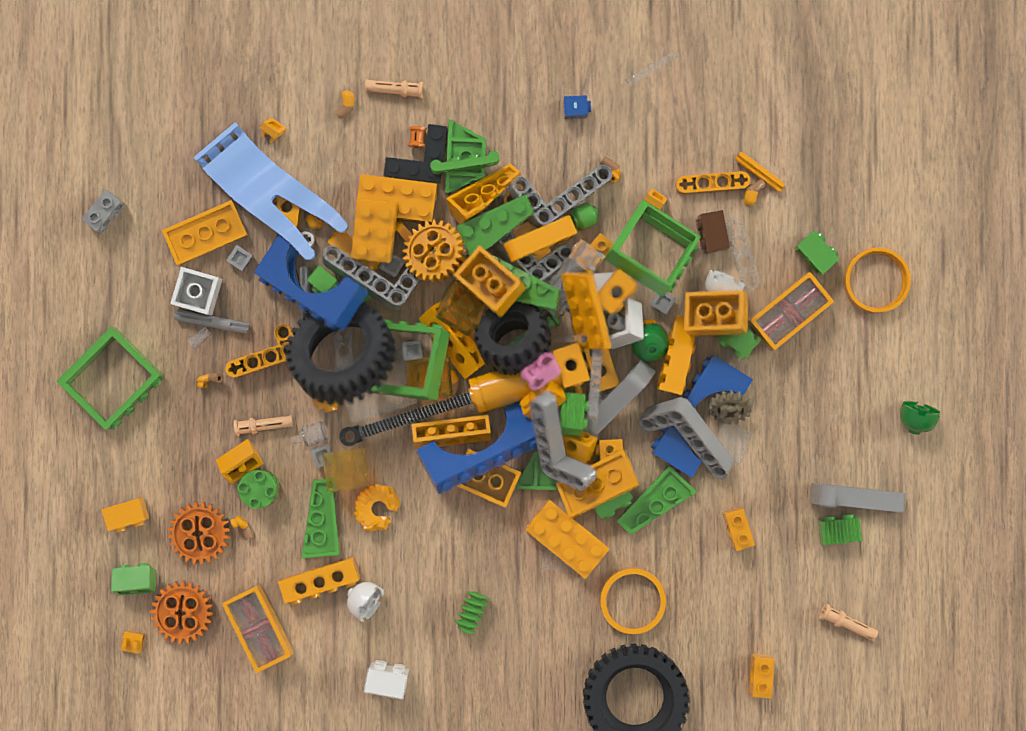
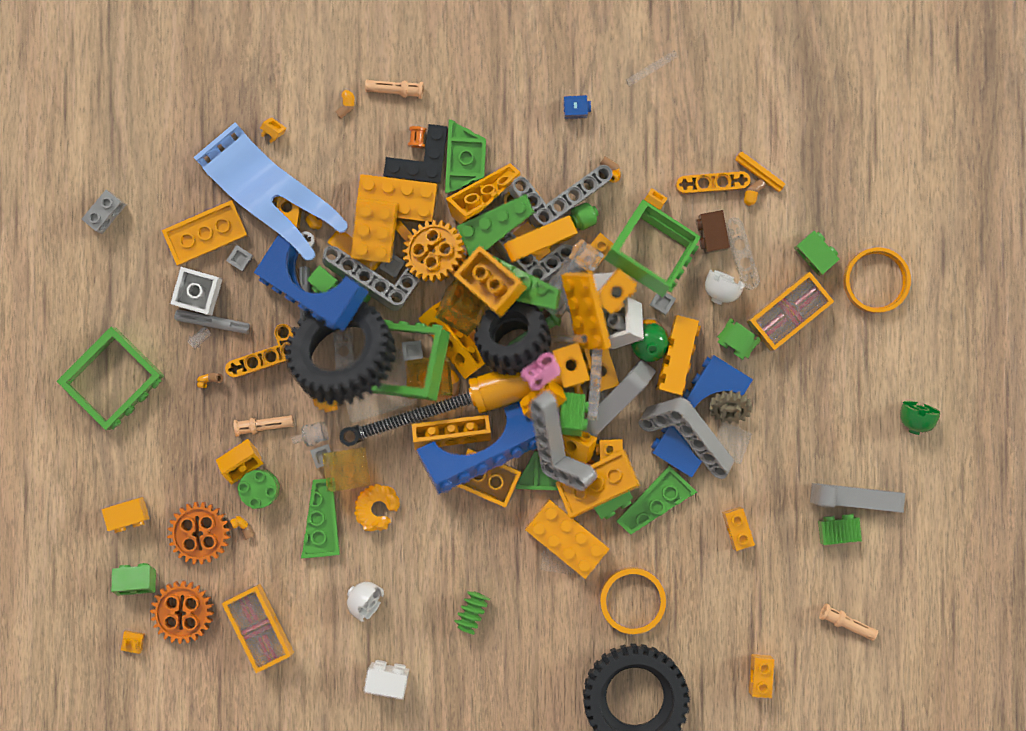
light orange brick [278,556,360,605] -> none
bright green plate [431,151,500,174] -> none
light orange brick [684,290,748,336] -> none

